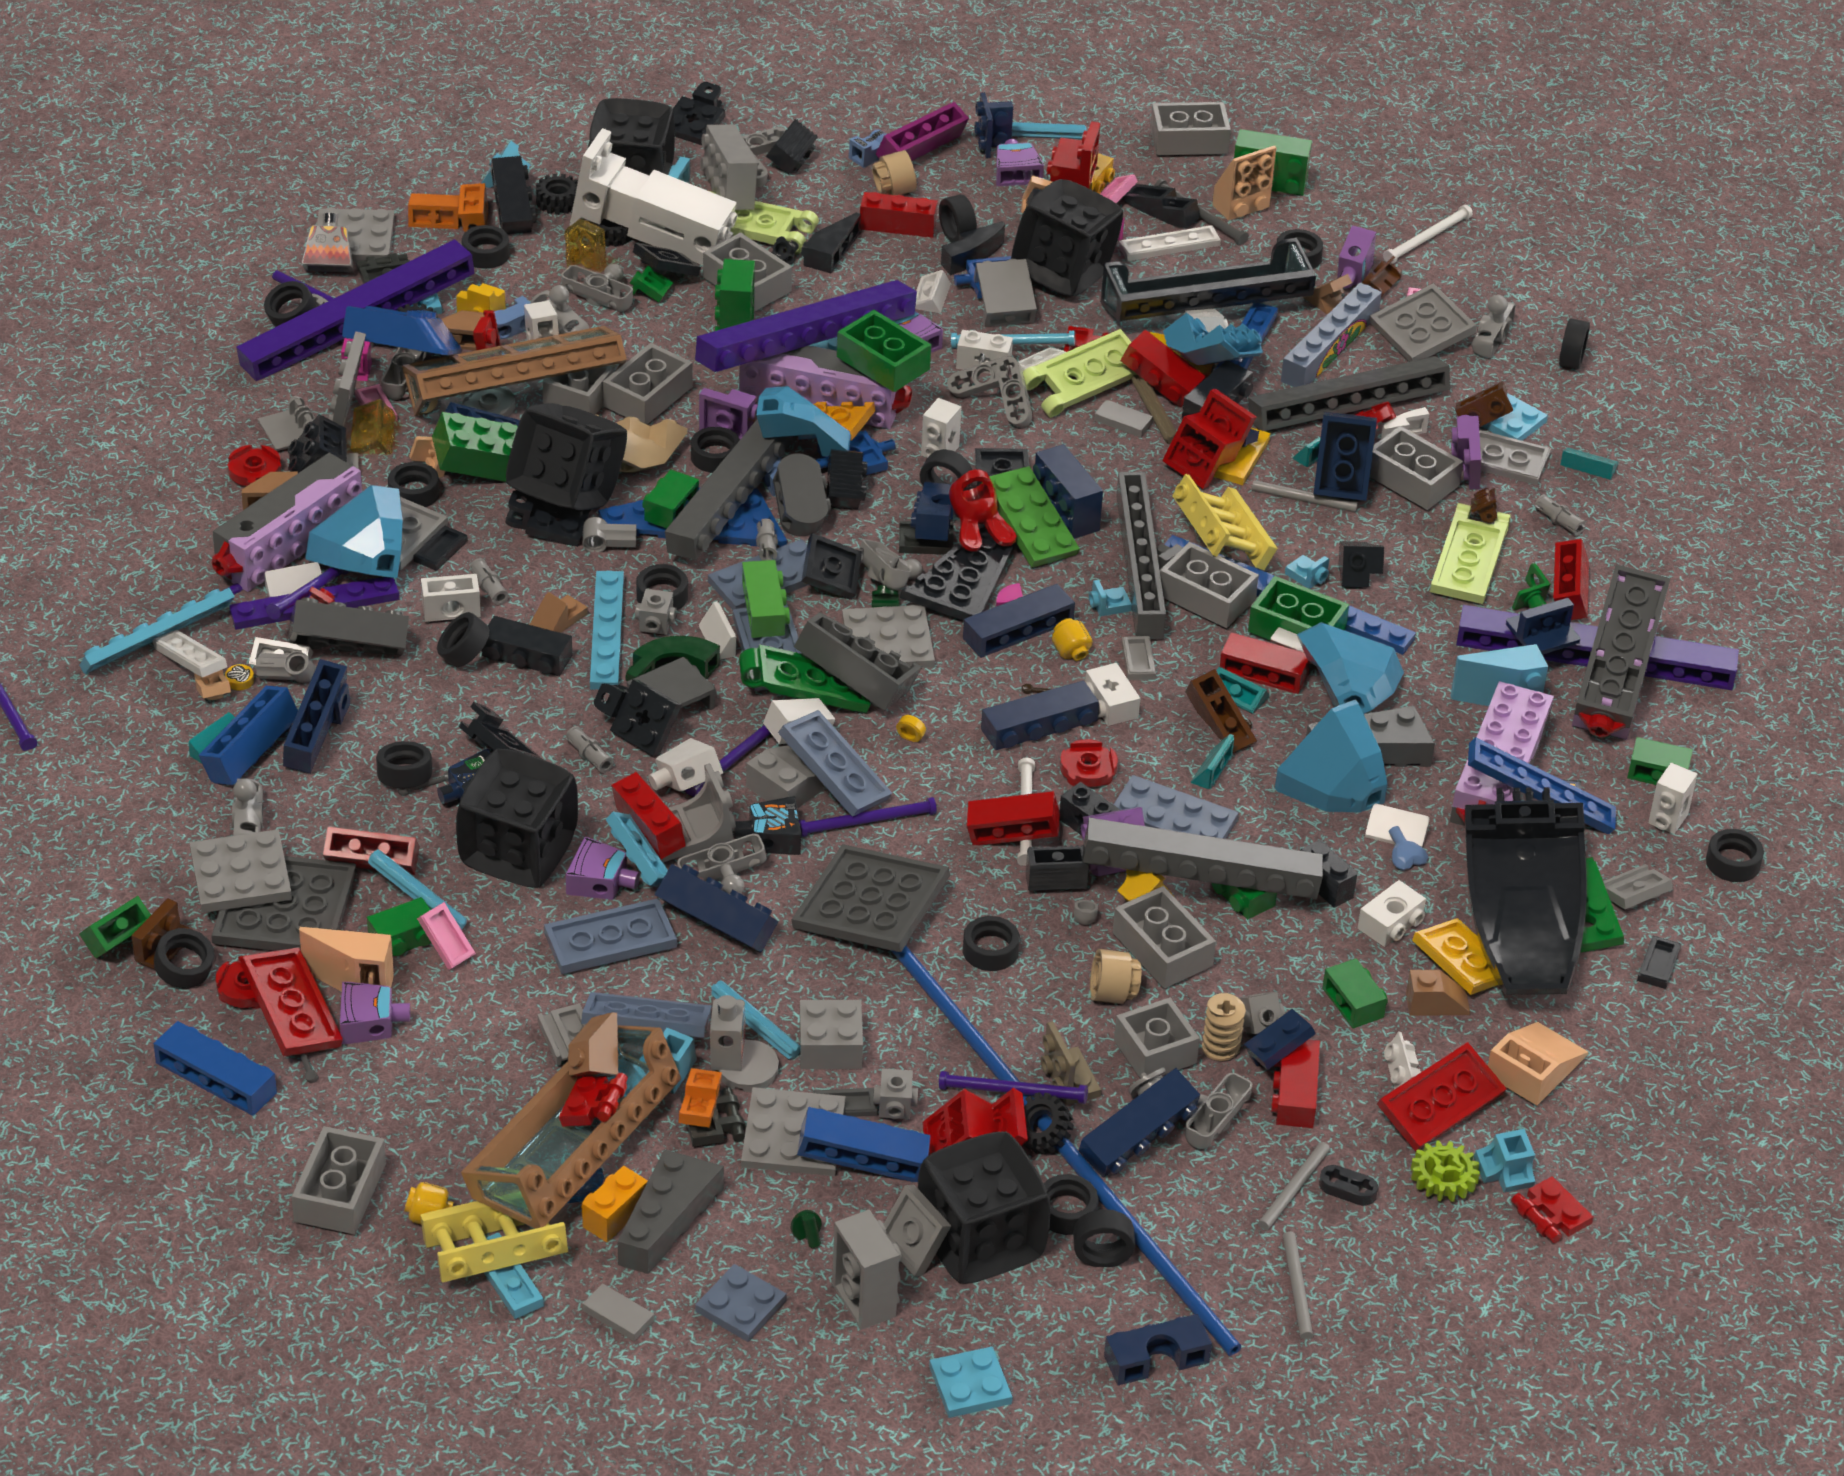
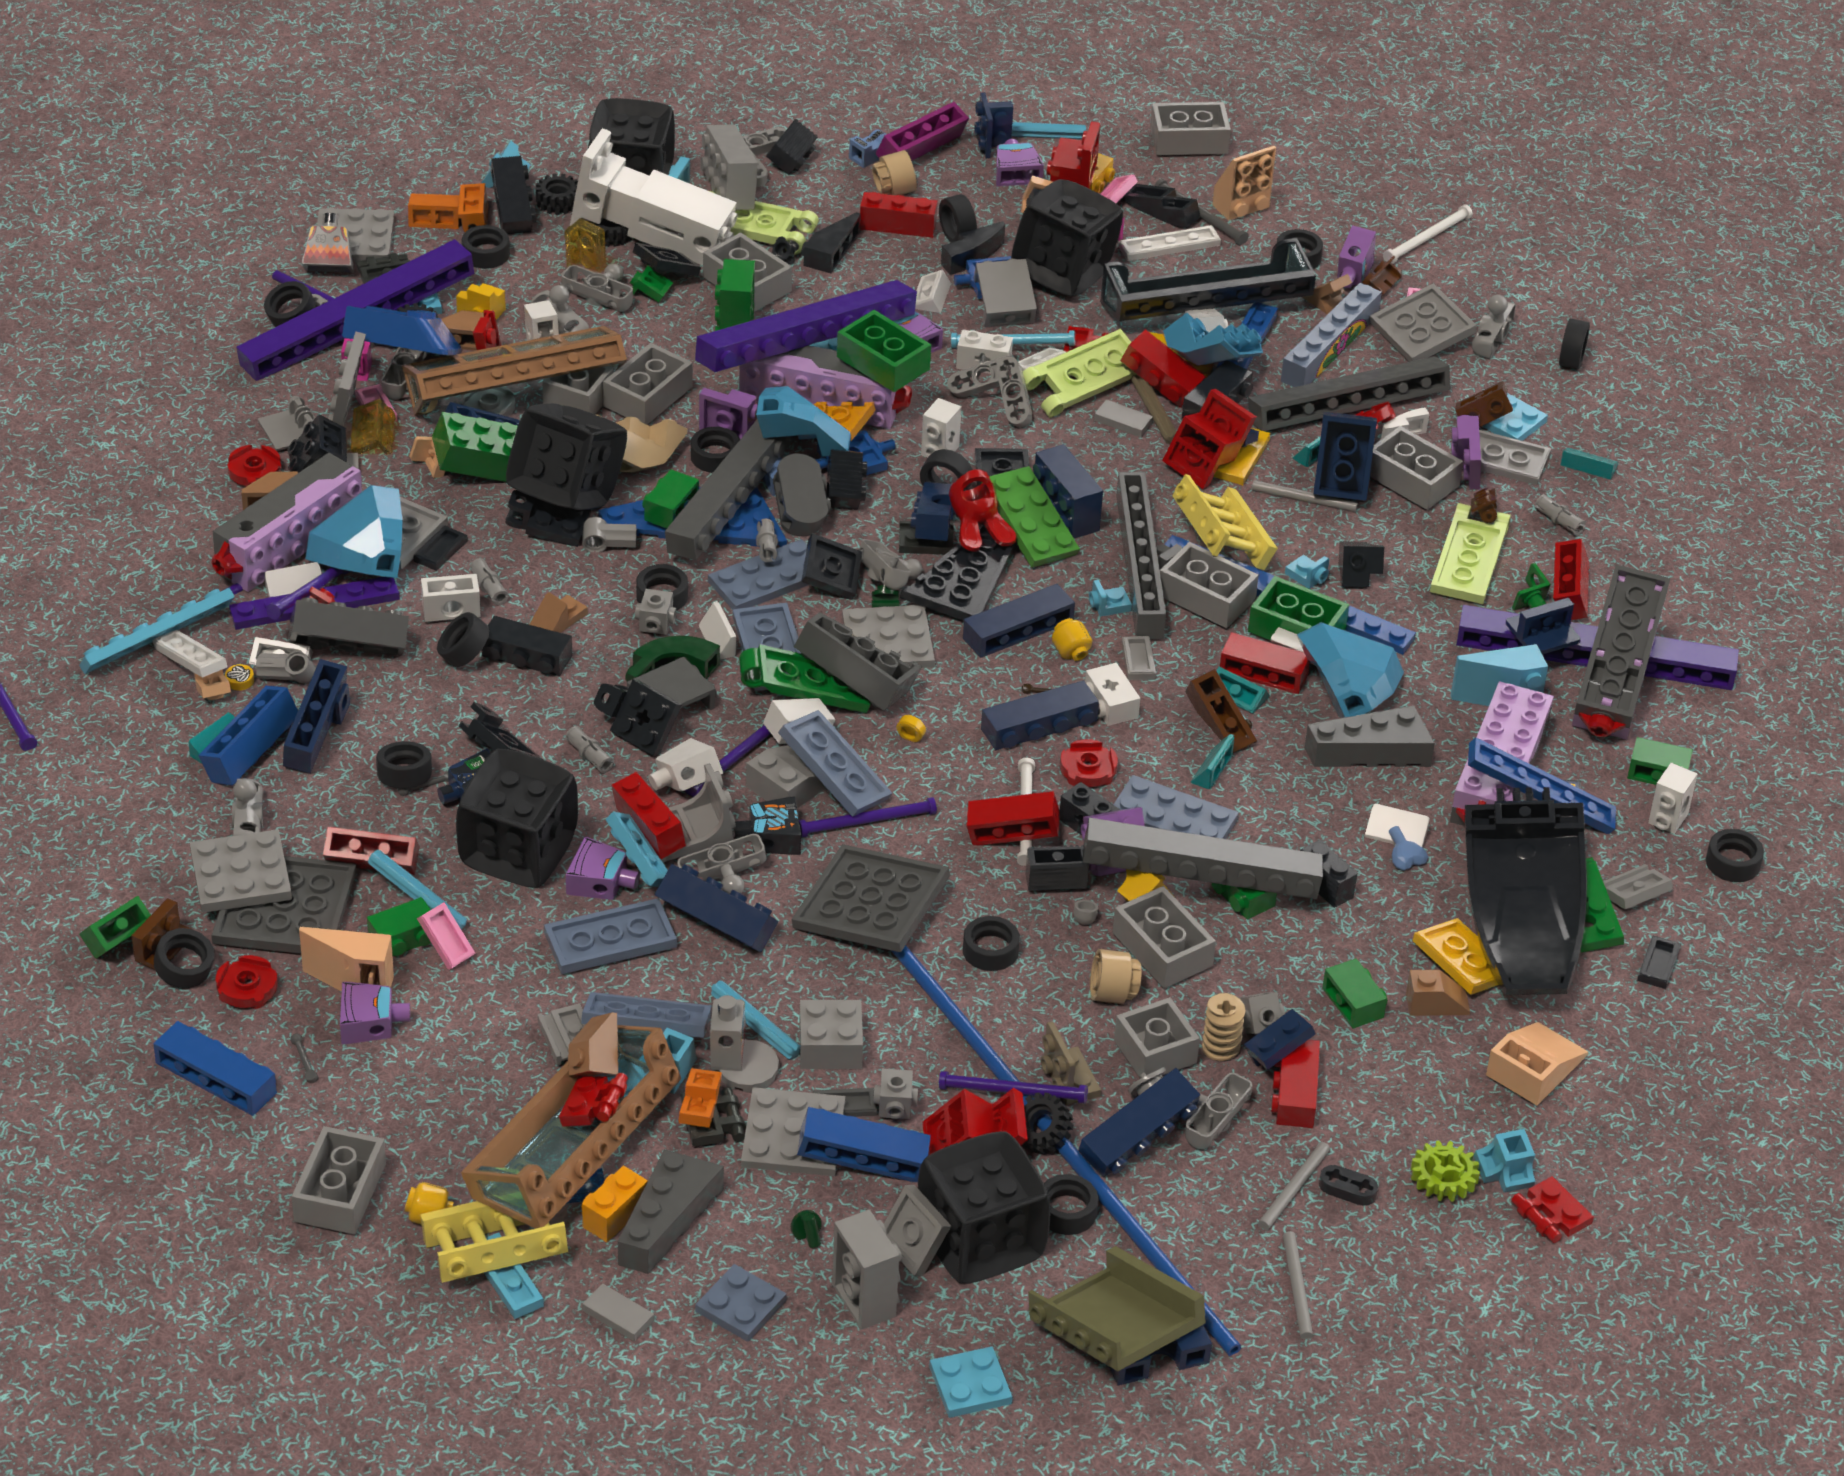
red plate [240,948,343,1057] -> none
black tyre [388,462,440,507] -> none
medium blue leg [494,296,531,339] -> none
medium azure plate [590,571,624,690] -> none
black plate [673,82,725,145] -> none
bright green brick [742,560,790,638] -> none
dark pink tile [996,583,1023,606] -> none
black tyre [1073,1209,1135,1267] -> none
green brick [1234,129,1312,196] -> none
dark azure brick [1275,700,1388,813] -> none
white brick [1358,880,1426,947] -> none
red plate [1377,1042,1507,1152] -> none
white hinge [1384,1032,1421,1089] -> none
none -> olive panel [1028,1246,1205,1371]

